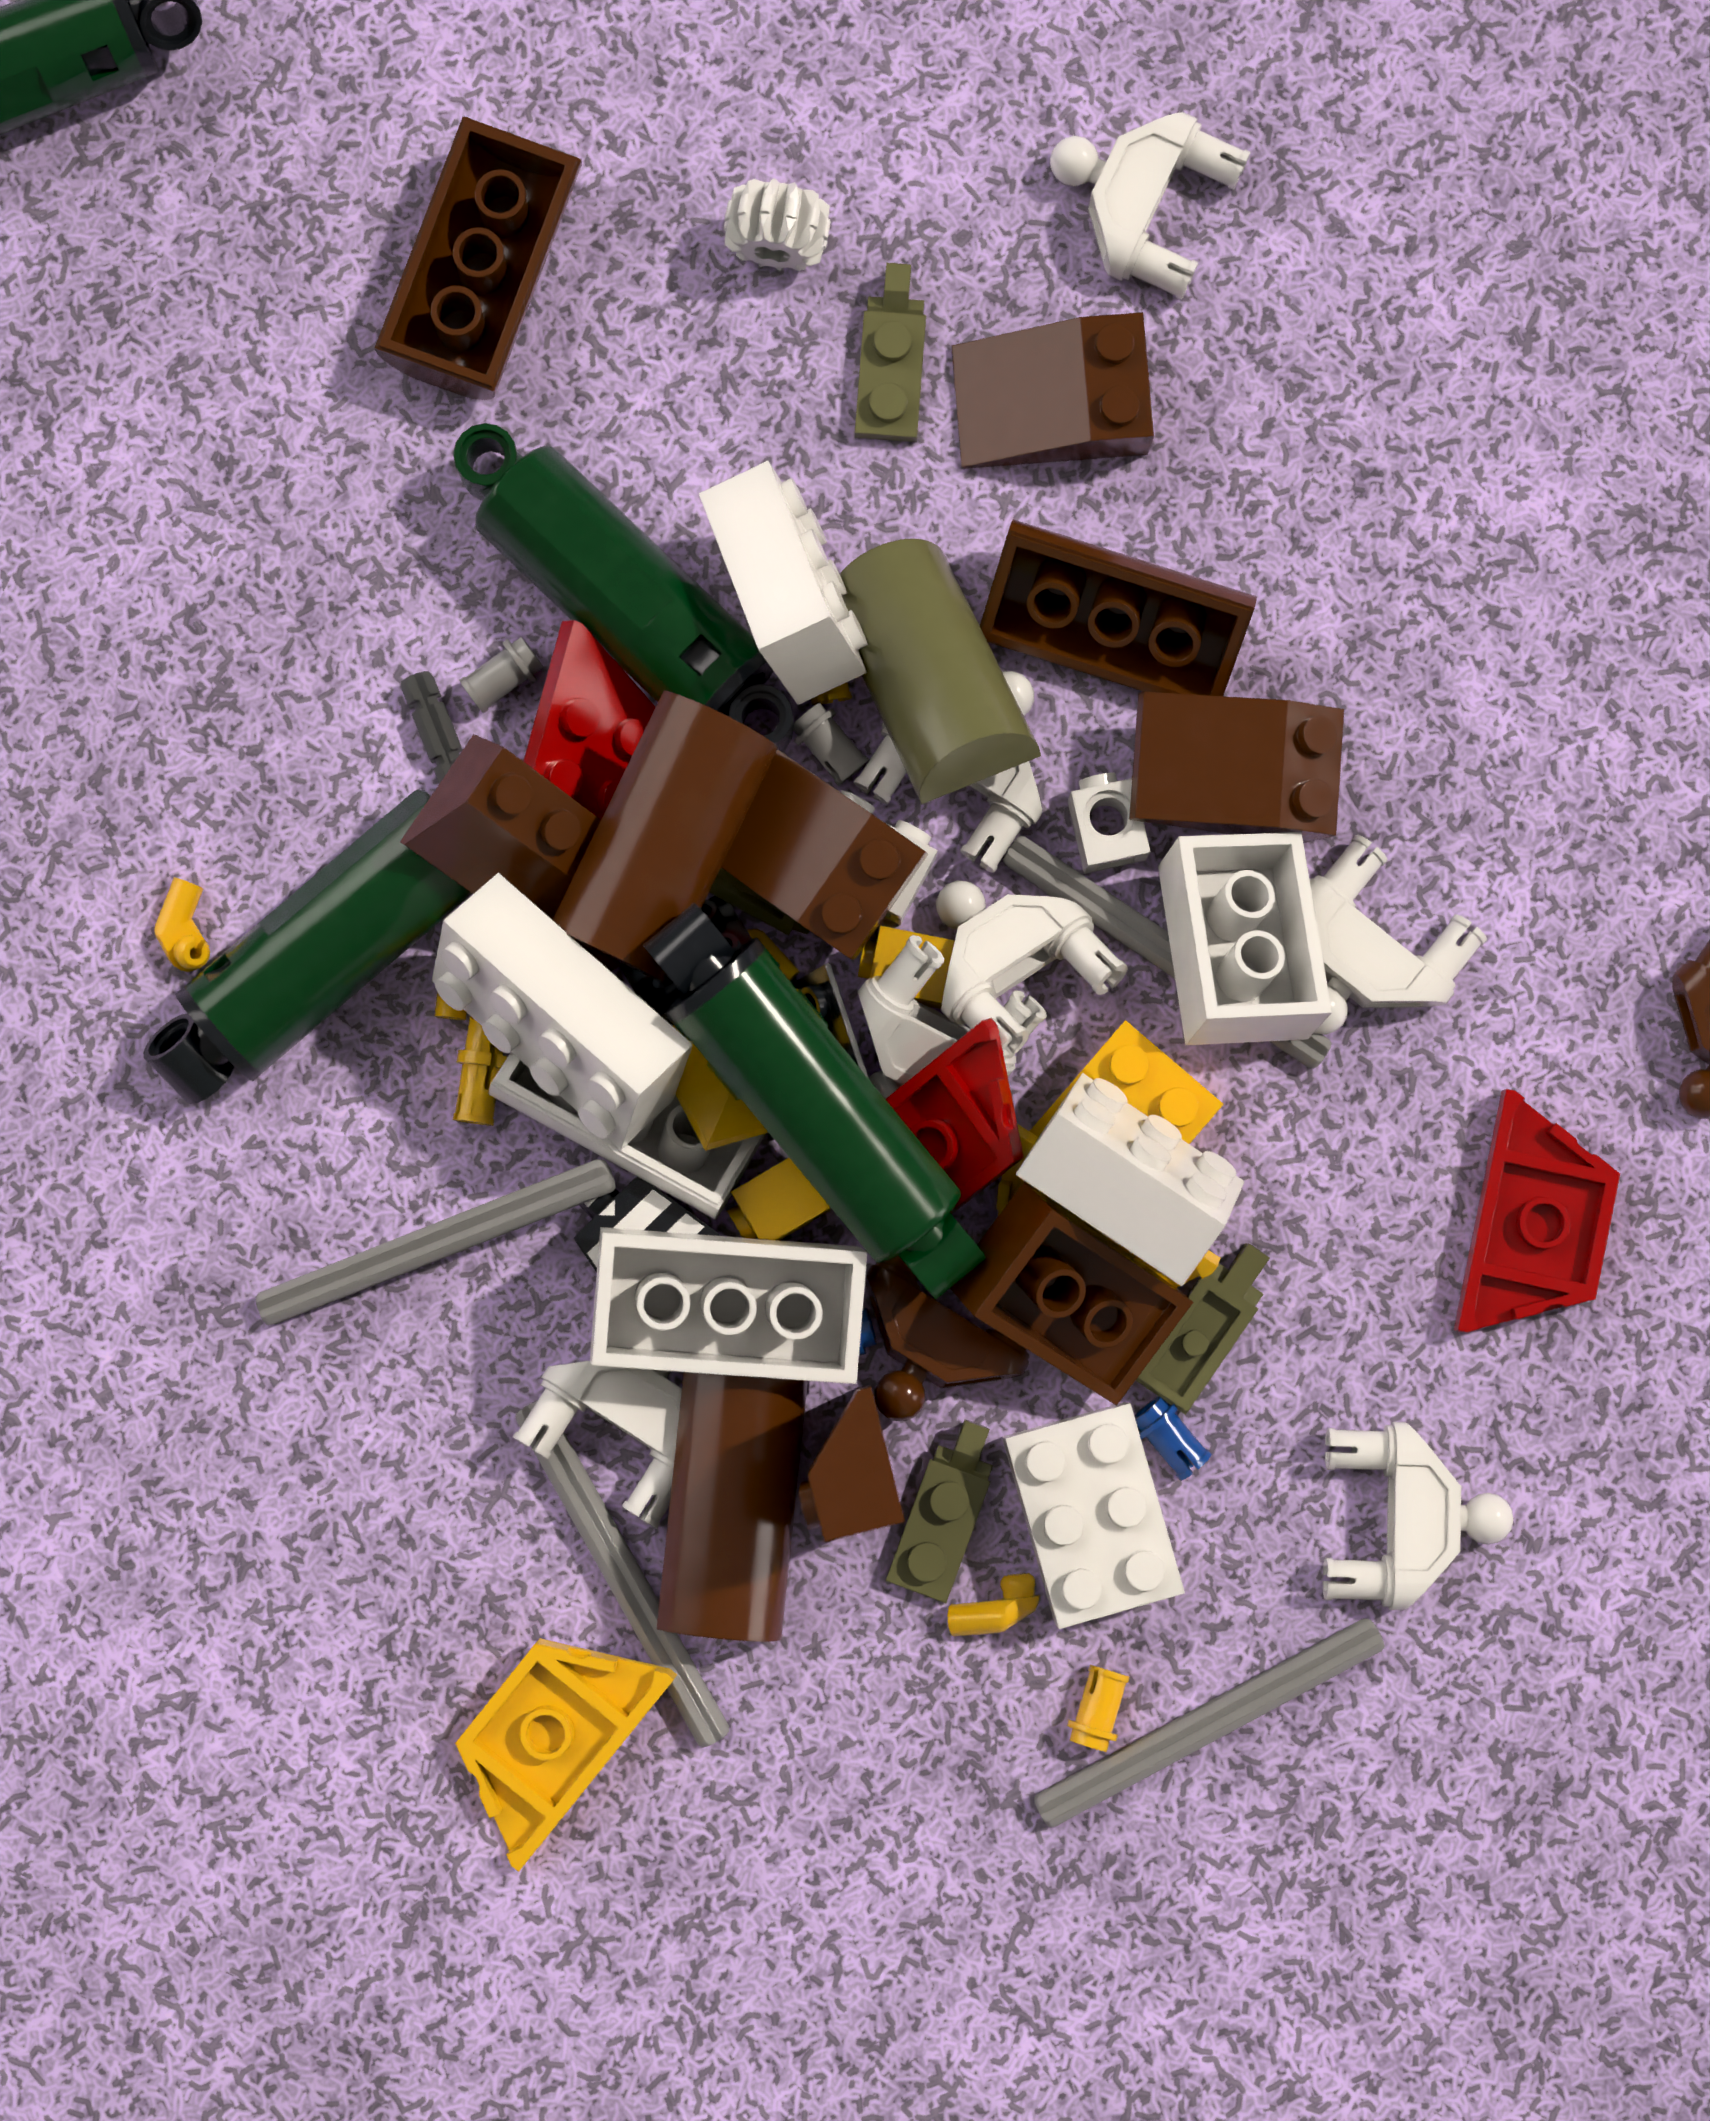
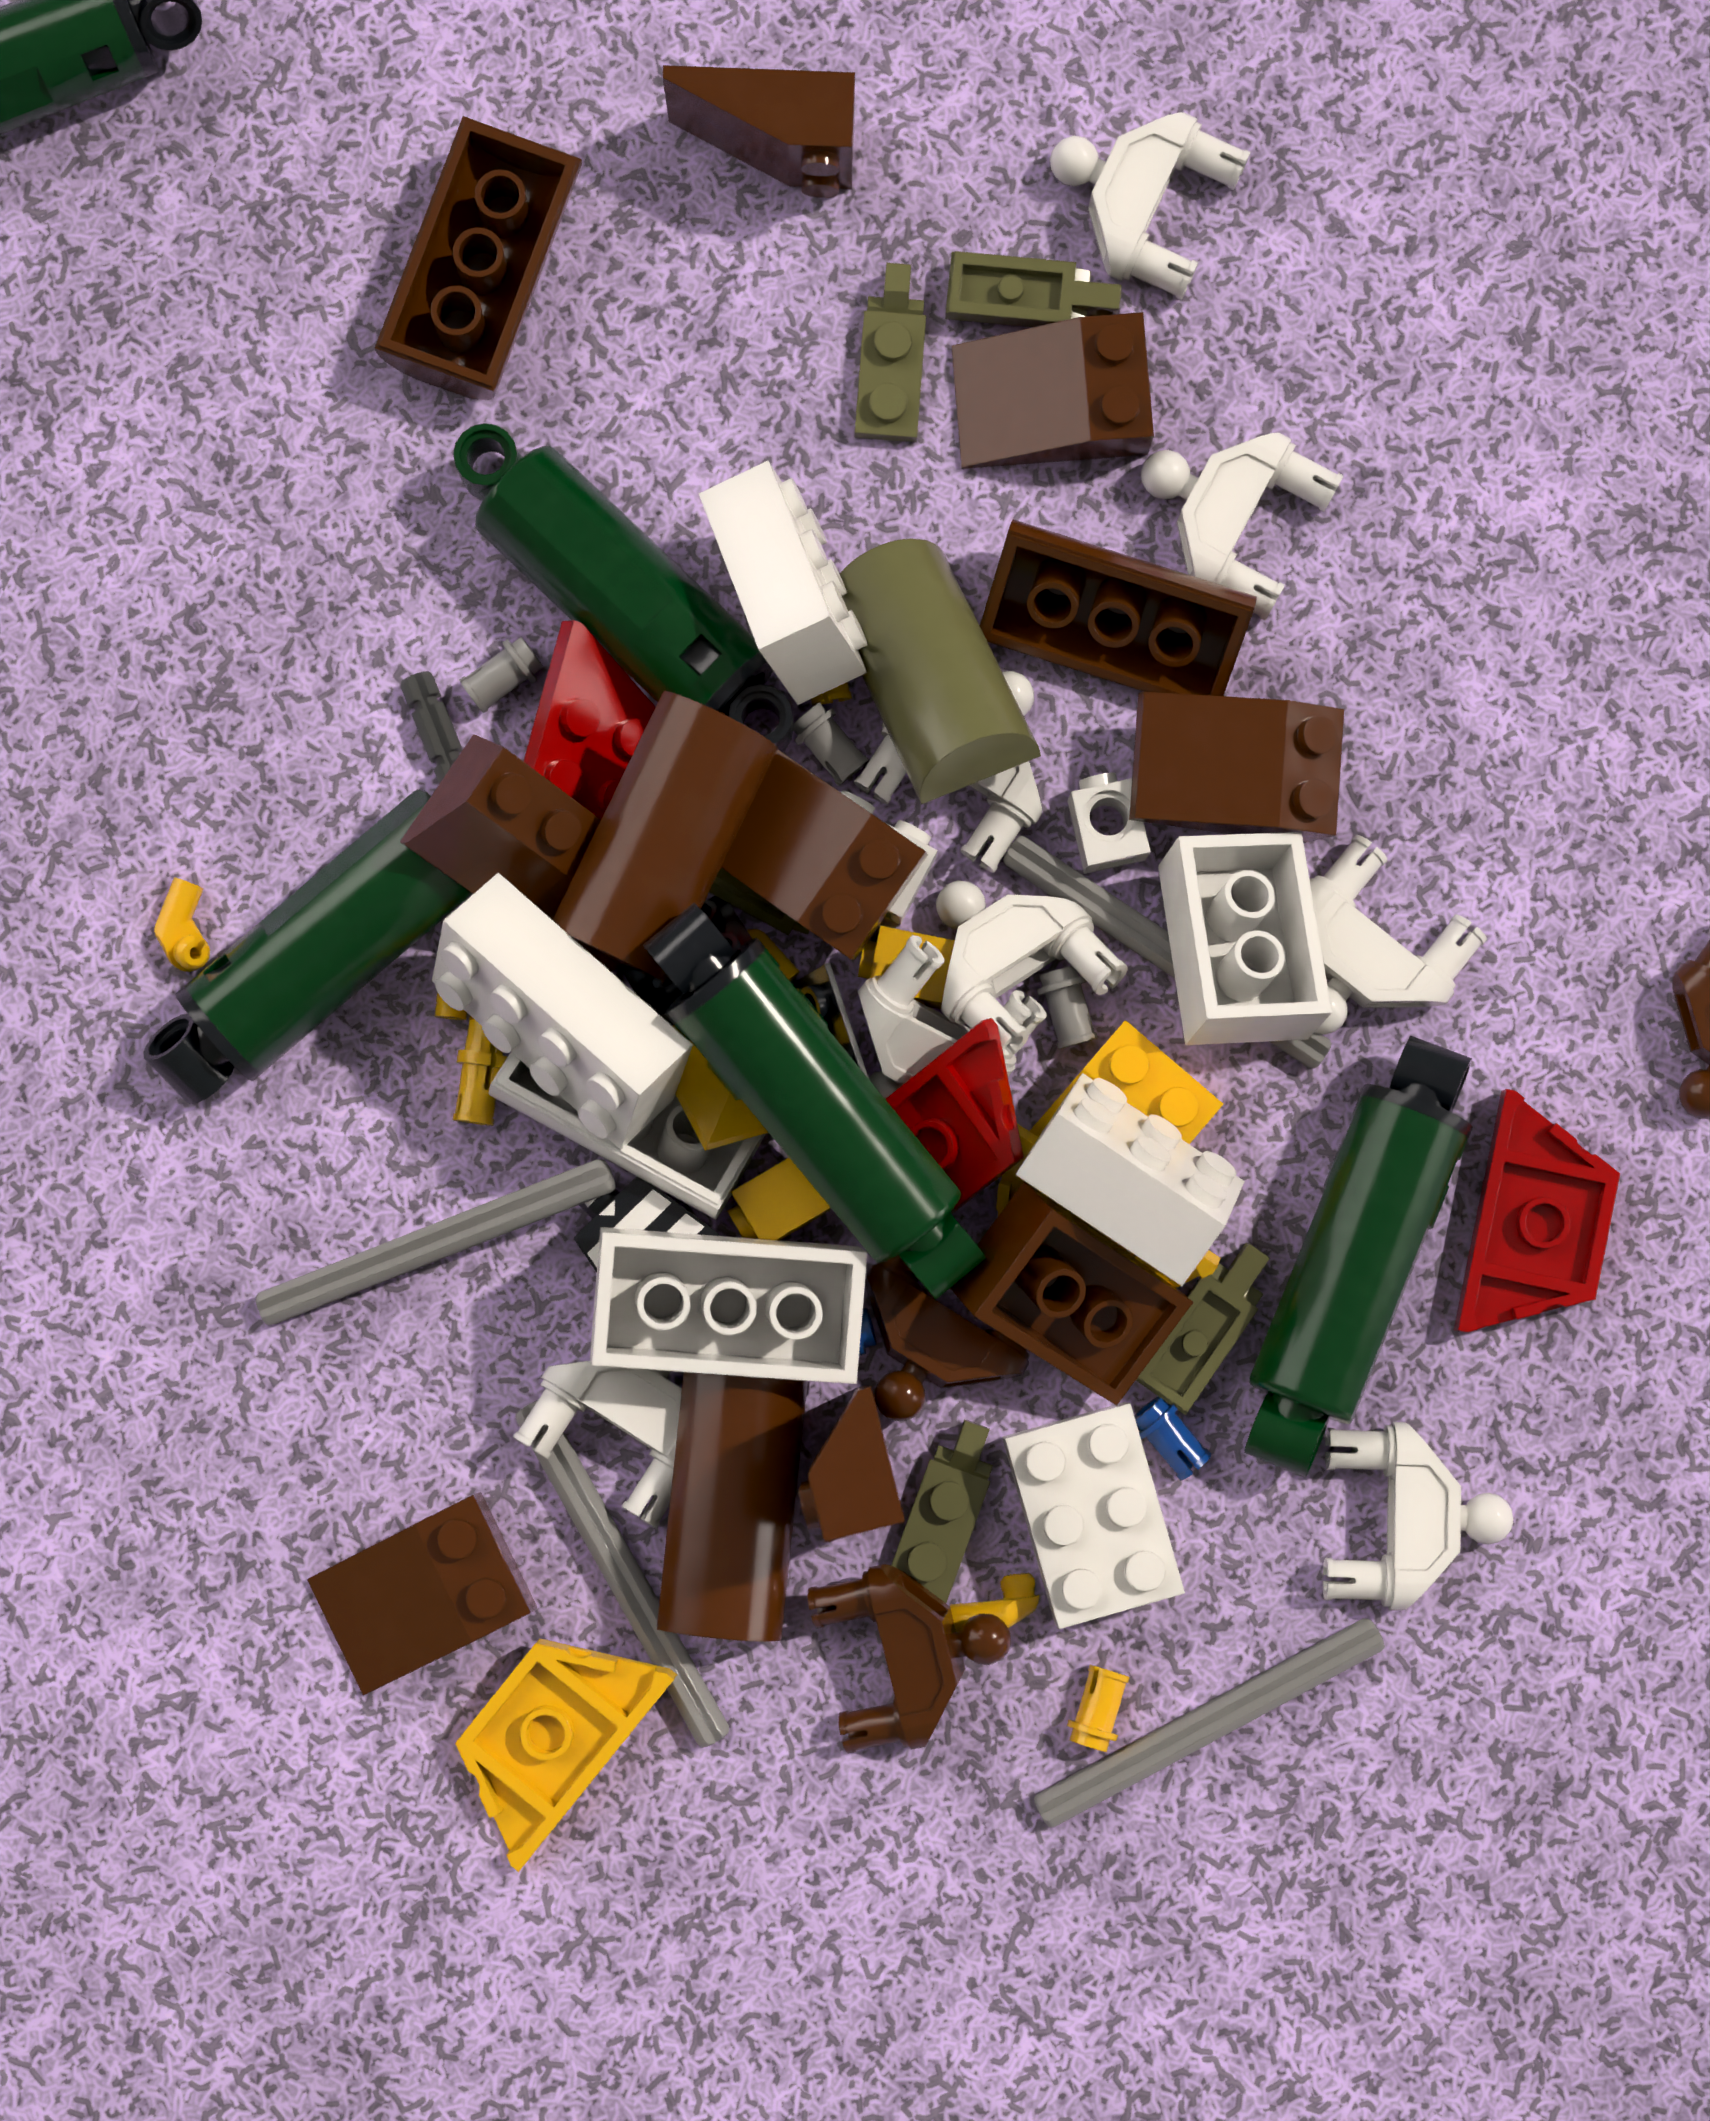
white gear [724,178,831,271] -> none
none -> reddish brown slope [307,1492,537,1696]
none -> reddish brown slope [663,65,855,198]
none -> reddish brown connector [807,1564,1011,1754]
none -> olive hinge [945,251,1122,327]
none -> light grey pin [1036,966,1098,1049]
none -> white connector [1141,433,1344,621]
none -> dark green piece [1244,1036,1473,1478]

